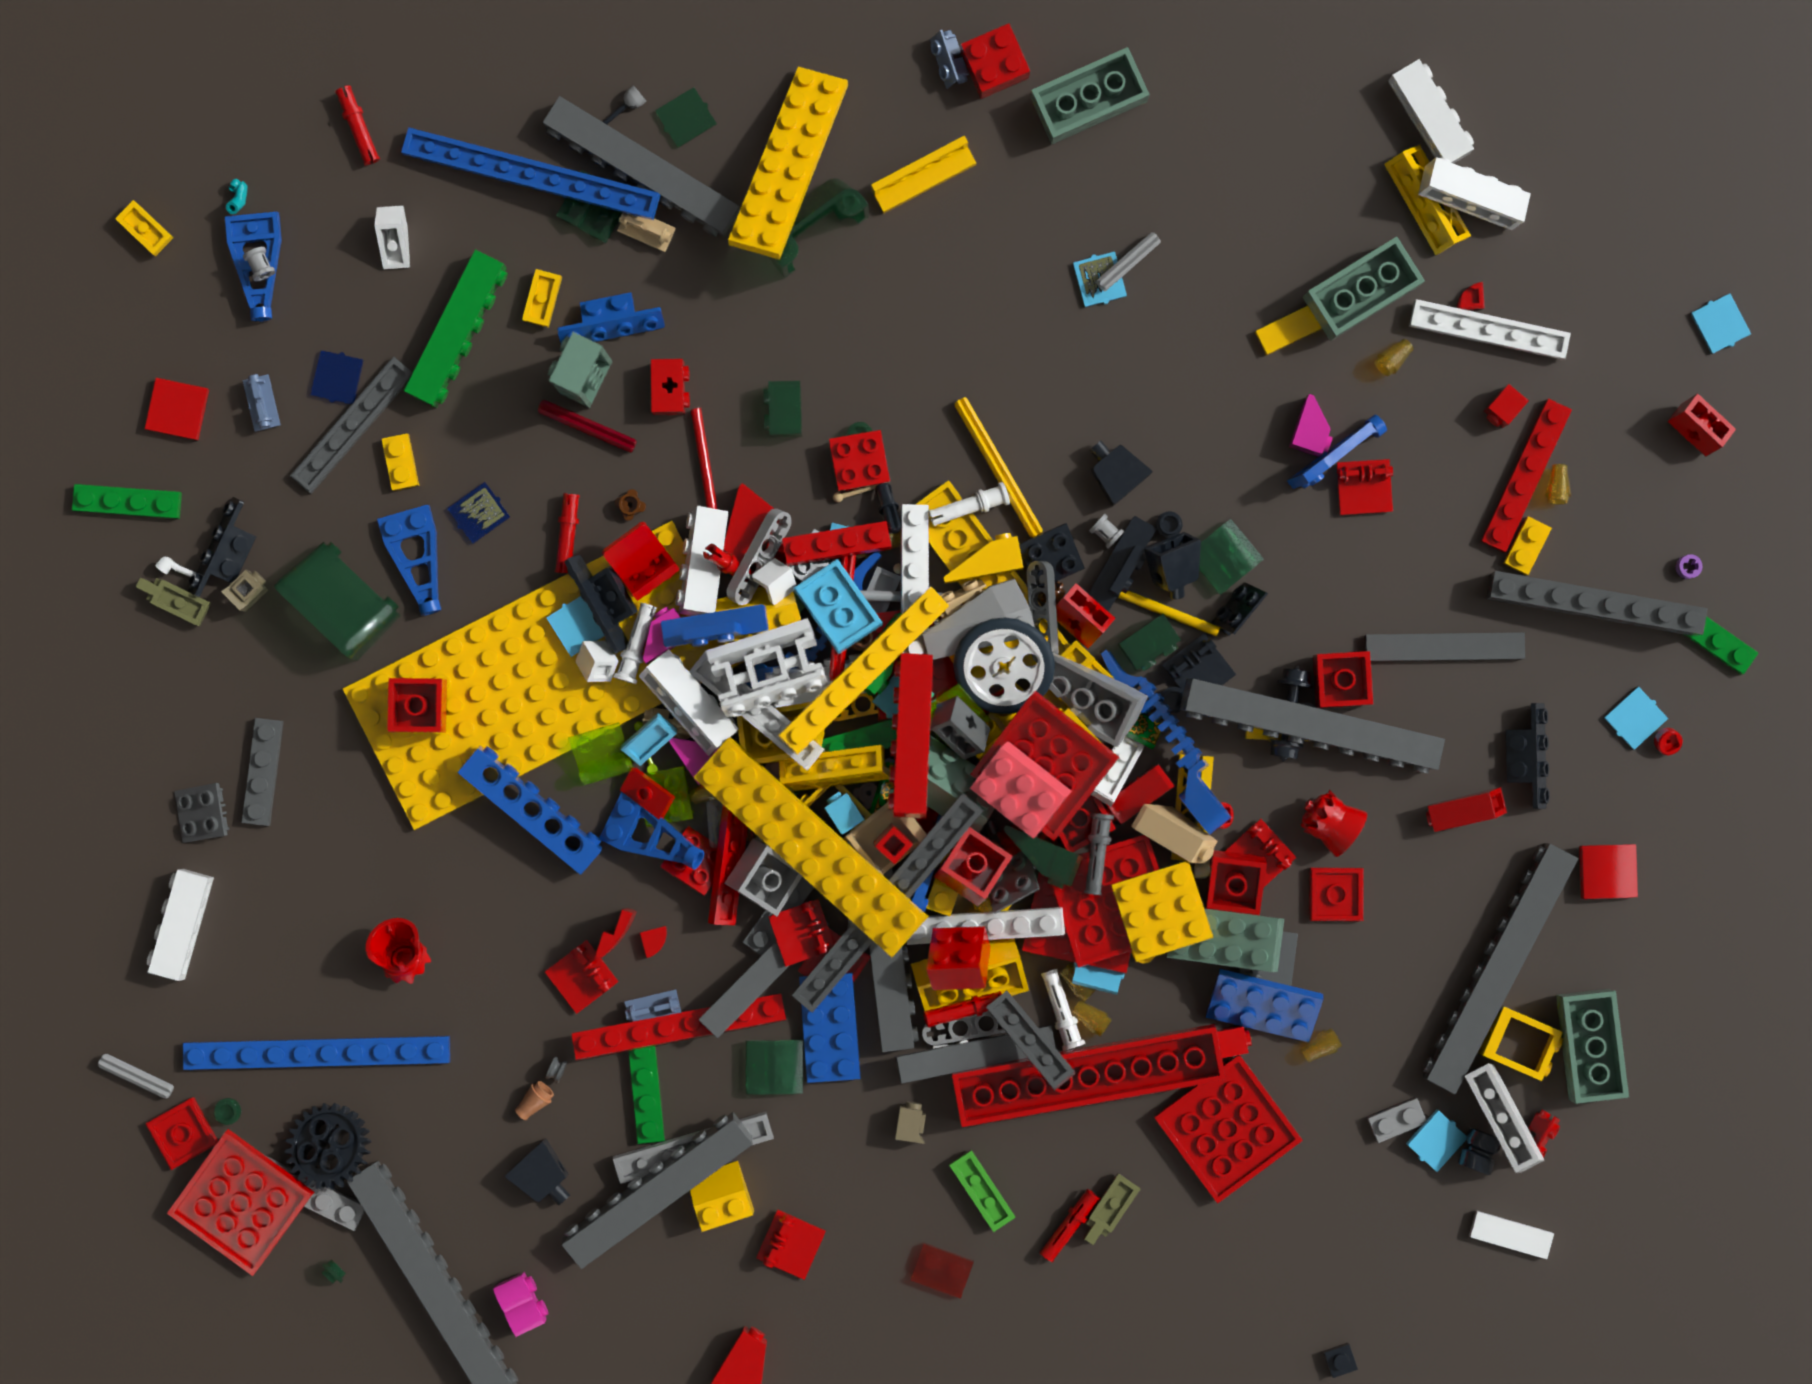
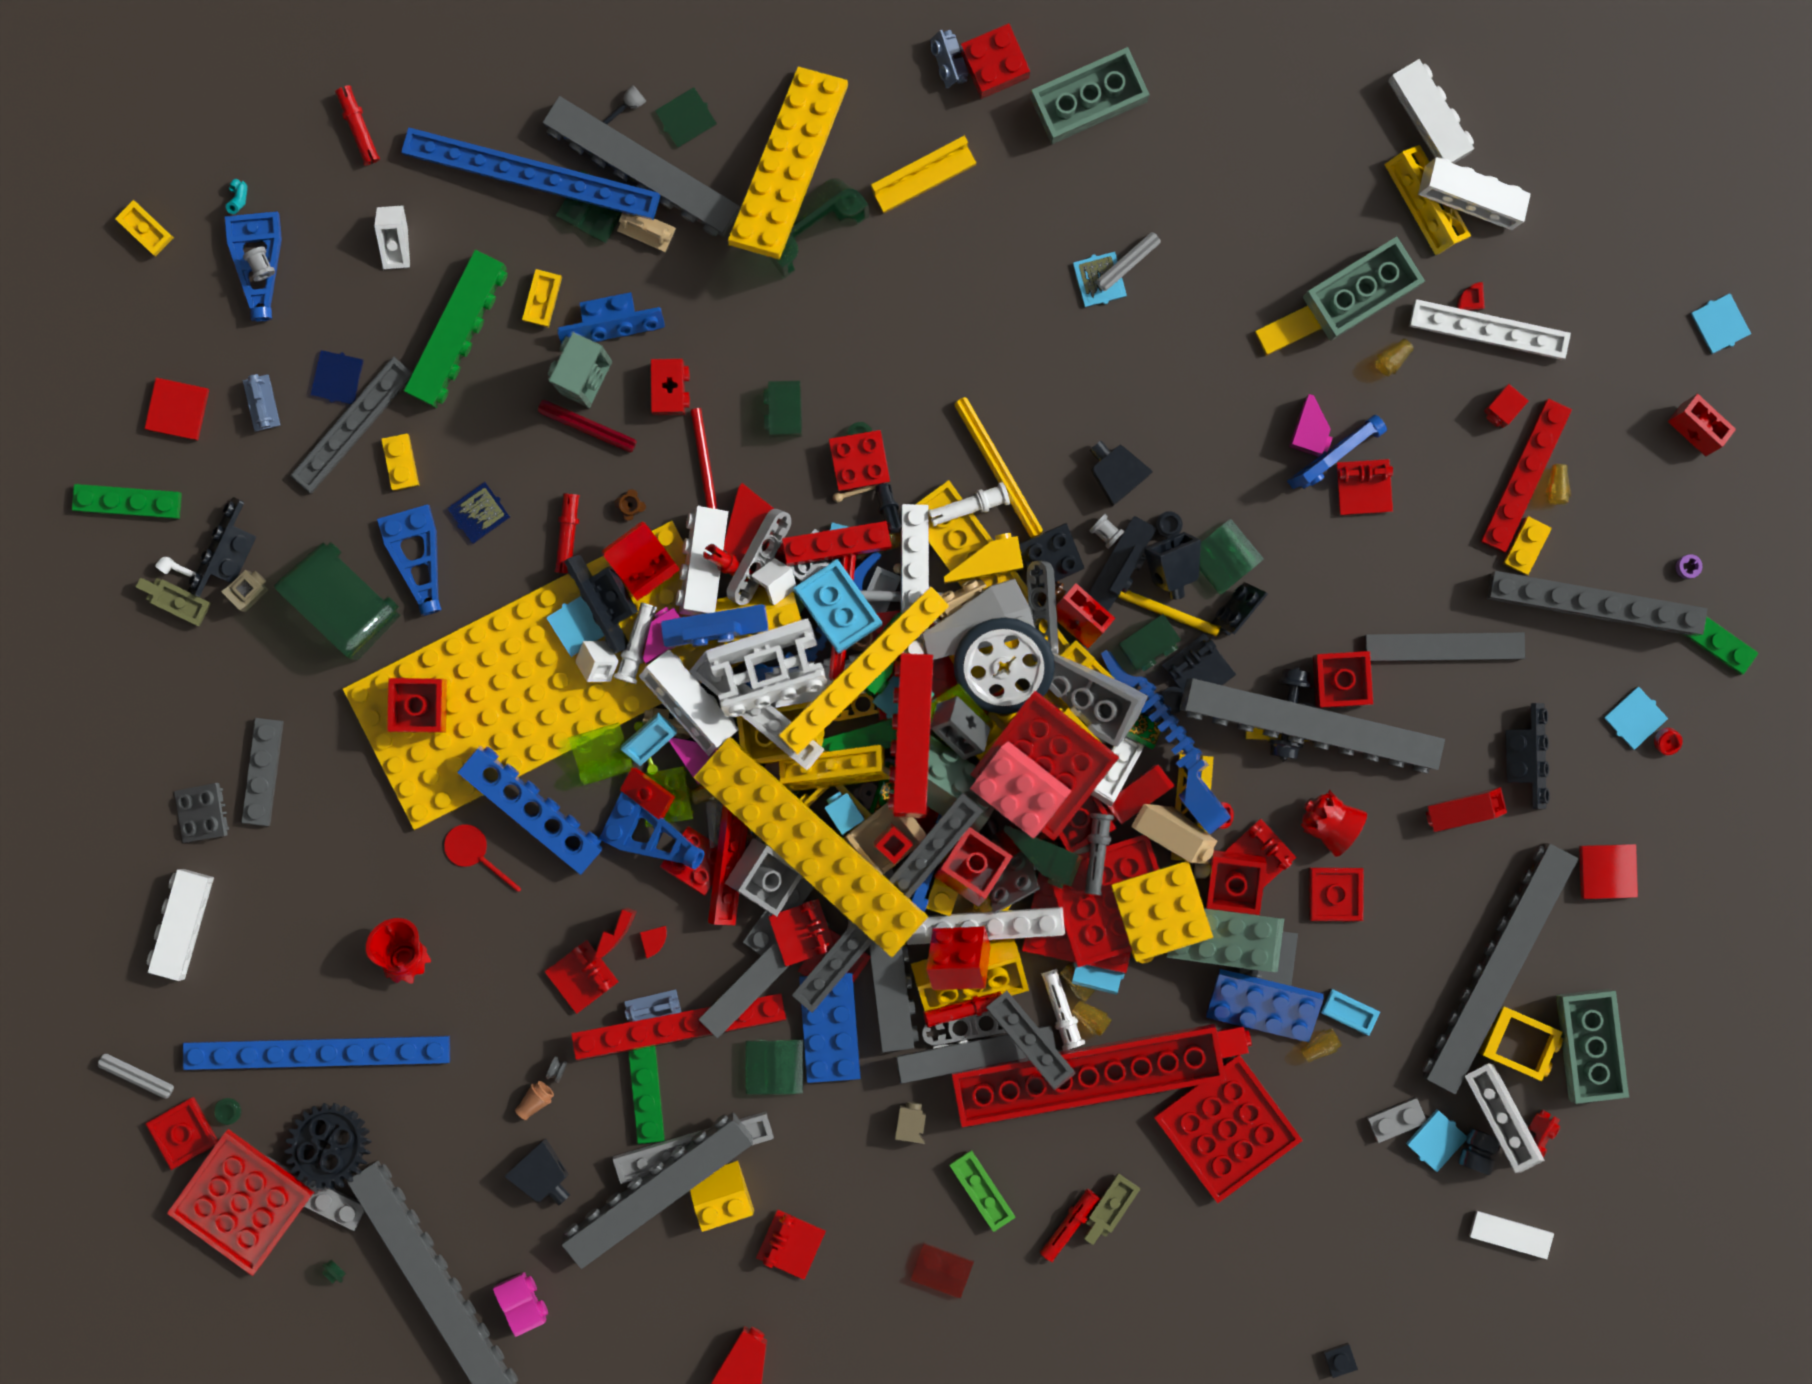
none -> red piece [444,824,521,892]
none -> medium azure tile [1320,989,1380,1036]

